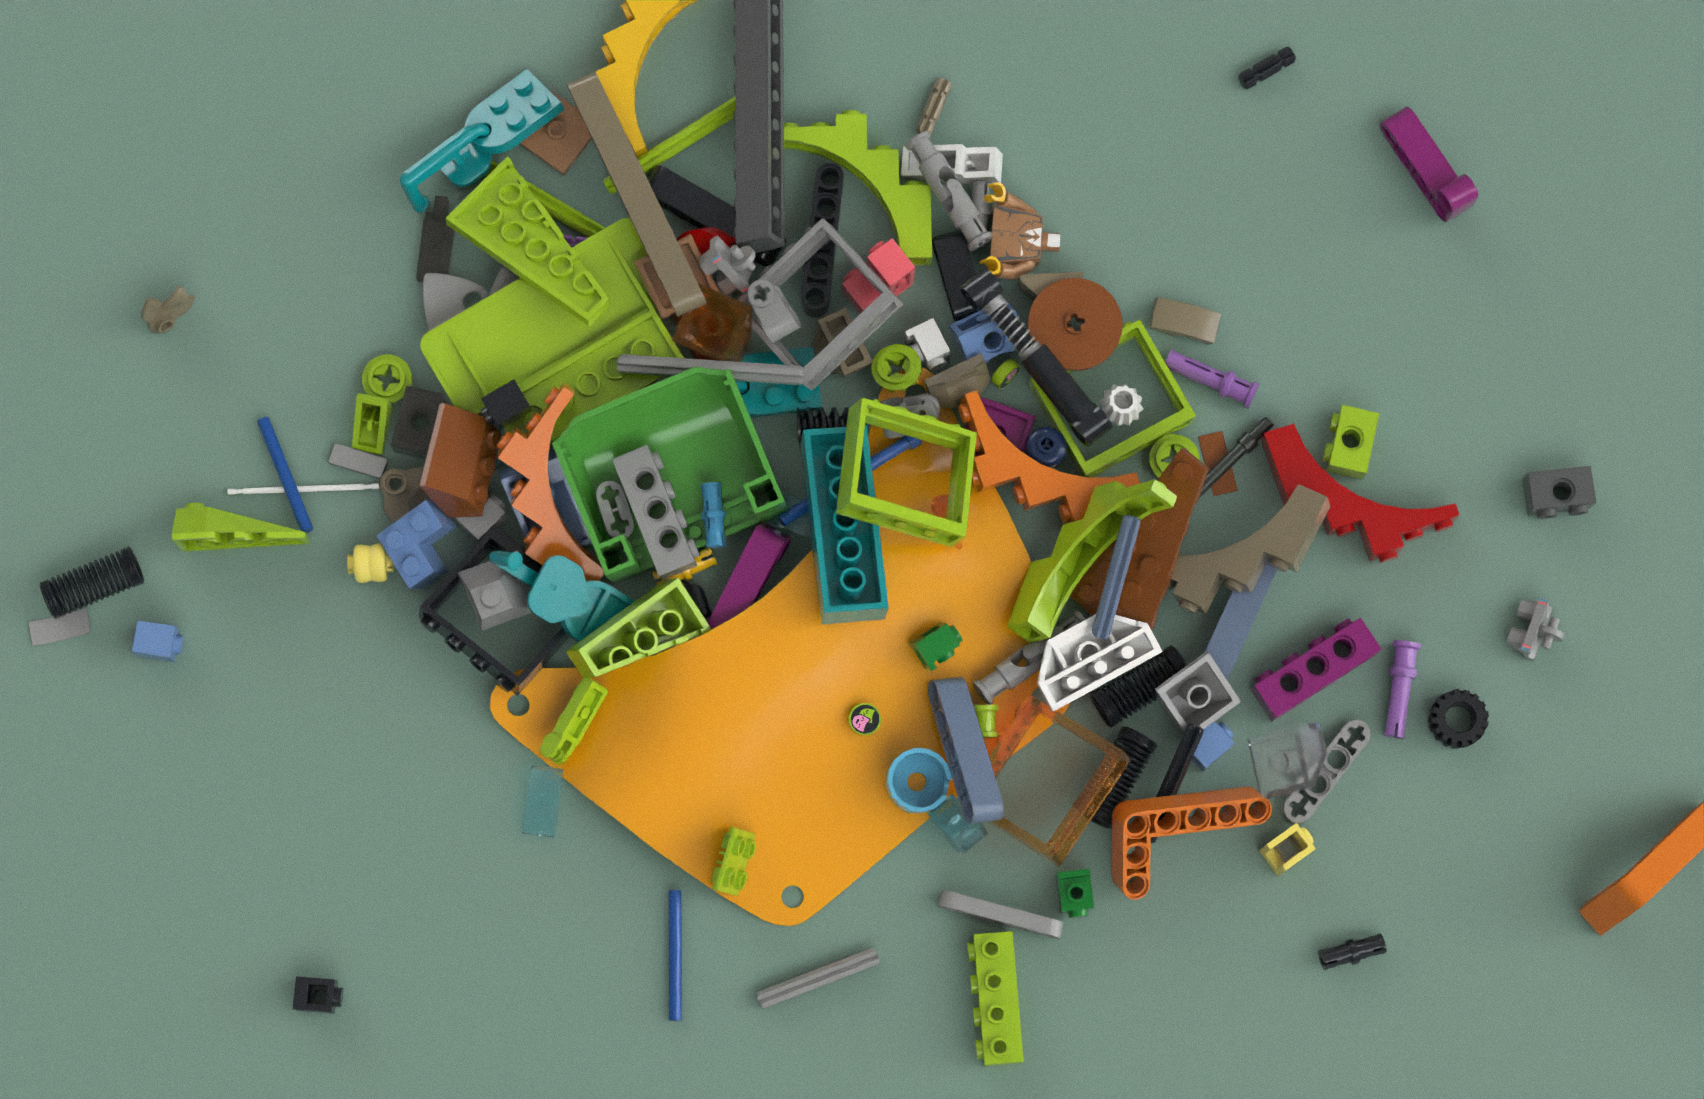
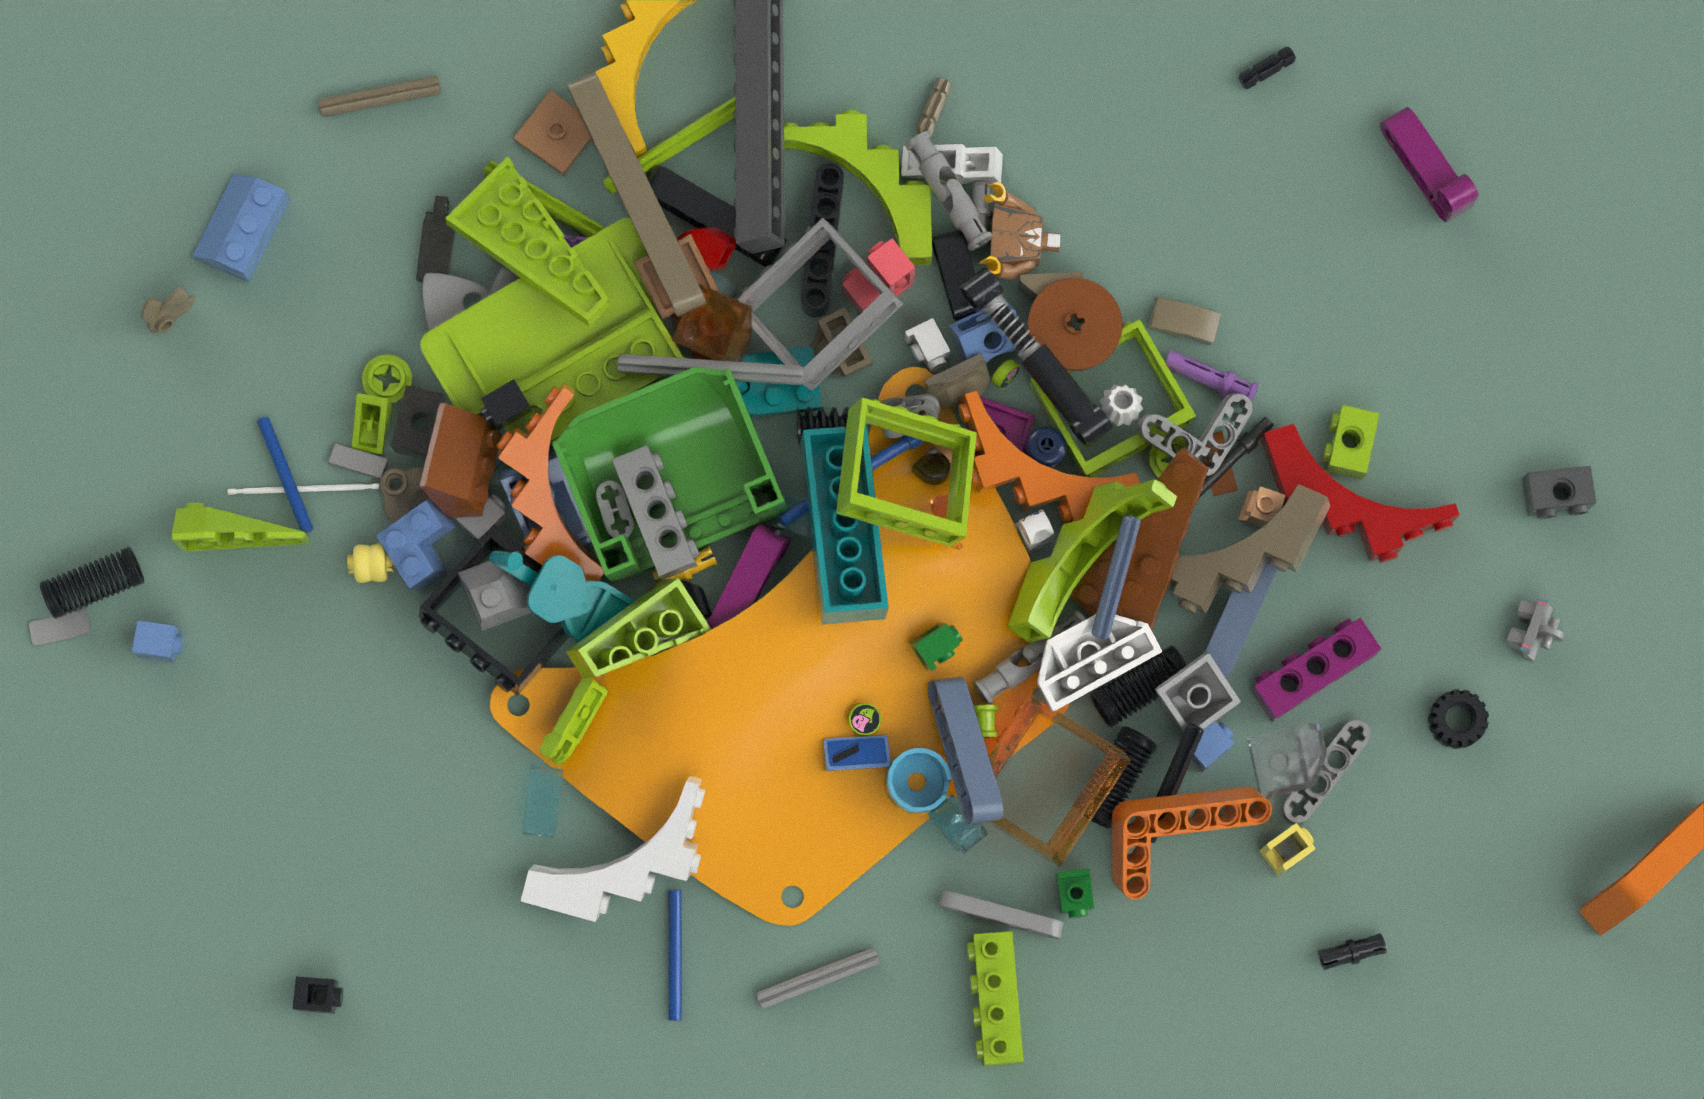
teal plate [400,69,565,212] -> none
light grey hips [699,235,756,295] -> none
dark azure pin [701,482,726,548] -> none
lime hinge [711,827,756,896] -> none
light grey piece [748,279,801,343] -> none
lime gear [871,344,922,393] -> none
medium lavender pin [1384,640,1421,739] -> none
none -> medium blue slope [192,174,290,282]
none -> dark tan axle [318,76,441,117]
none -> white arch [521,776,705,922]
none -> slope [823,735,891,771]
none -> dark brown tile [912,446,950,485]
none -> white leg [1014,509,1054,554]
none -> light grey beam [1137,393,1253,476]
none -> light nougat window [1238,486,1286,528]

